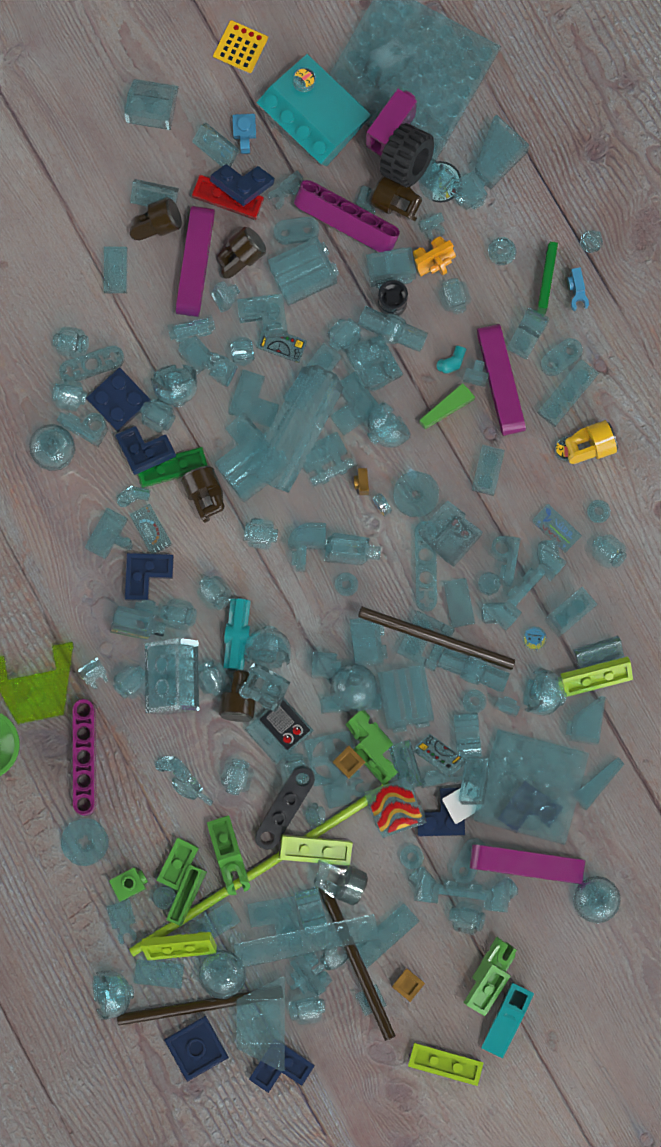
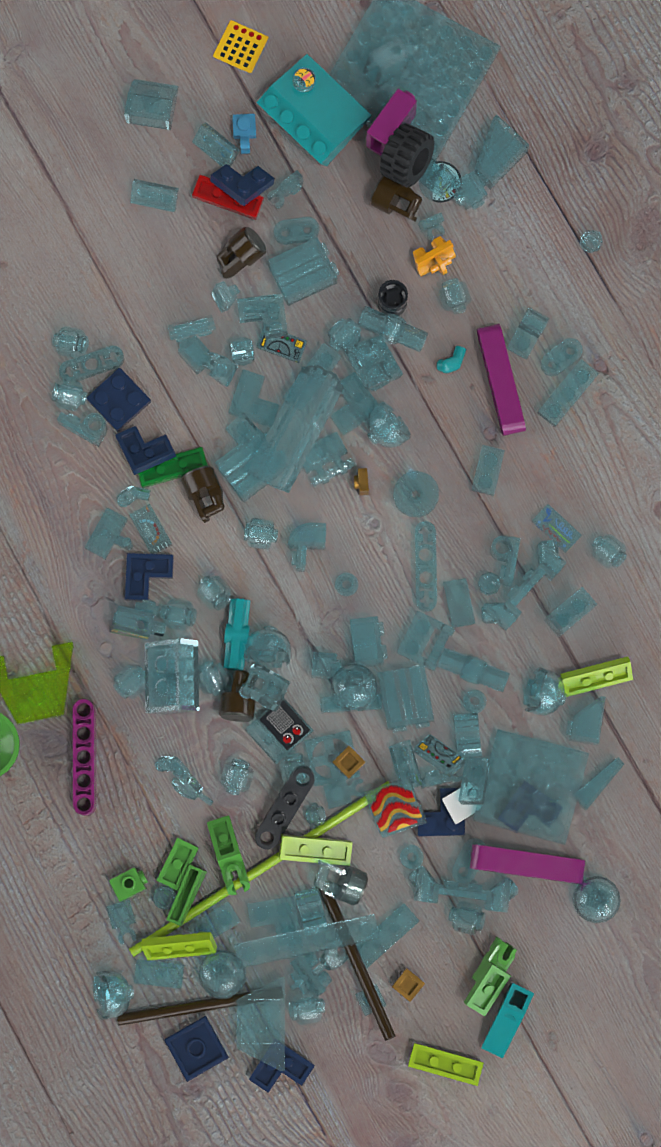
clear light blue cylinder [29,424,76,471] -> none
clear light blue plate [61,818,109,866] -> none
clear light blue tile [78,658,108,689] -> none
clear light blue plate [104,247,128,294] -> none
dark brown piece [130,197,182,241] -> none
clear light blue head [140,398,176,433] -> none
clear light blue cylinder [151,365,198,407] -> none
magenta beam [176,206,215,317] -> none
magenta beam [294,180,400,254] -> none
clear light blue torso [324,533,381,565] -> none
bright green plate [345,708,398,785] -> none
clear light blue arm [355,185,376,215] -> none
dark brown piece [358,606,515,670] -> none
clear light blue brick [366,247,416,289] -> none
clear light blue tile [372,493,392,517] -> none
bright green piece [419,383,475,430] -> none
clear light blue slope [419,500,483,567] -> none
clear light blue tile [463,360,489,387] -> none
clear light blue piece [488,237,517,265] -> none
clear light blue plate [494,696,520,717] -> none
clear light blue tile [523,627,547,651] -> none
green tile [537,241,558,314] -> none
tile [554,437,570,461] -> none
yellow piece [565,420,618,464] -> none
dark azure plate [567,267,589,311] -> none
clear light blue plate [574,636,624,669] -> none
clear light blue plate [587,500,611,523] -> none

